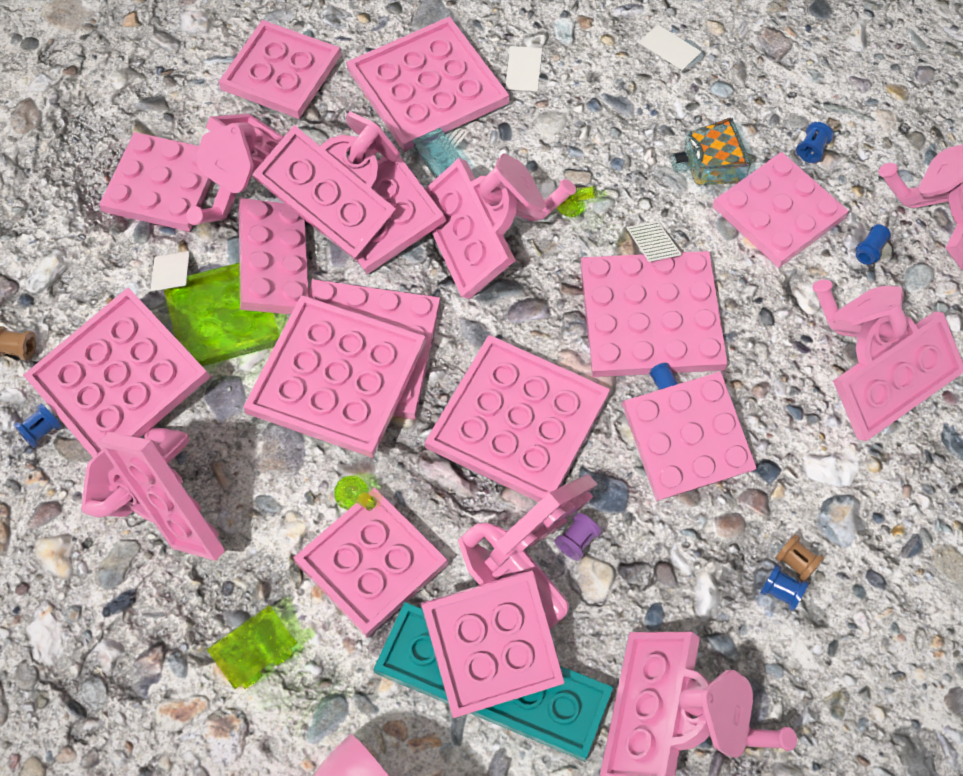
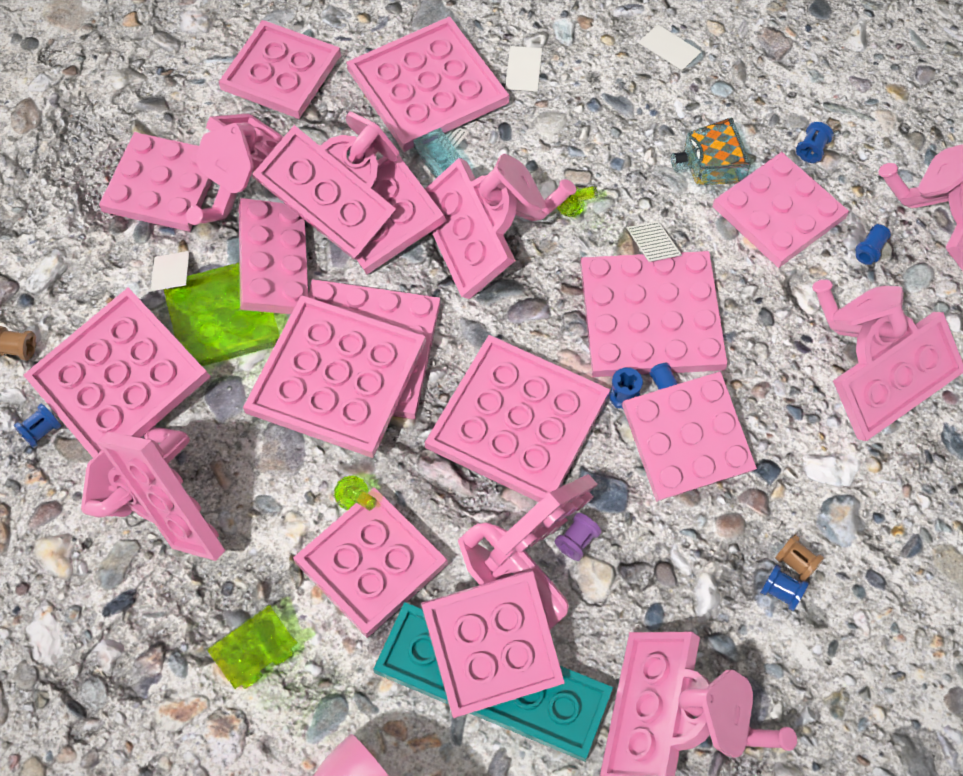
none -> blue bush [609,368,643,410]

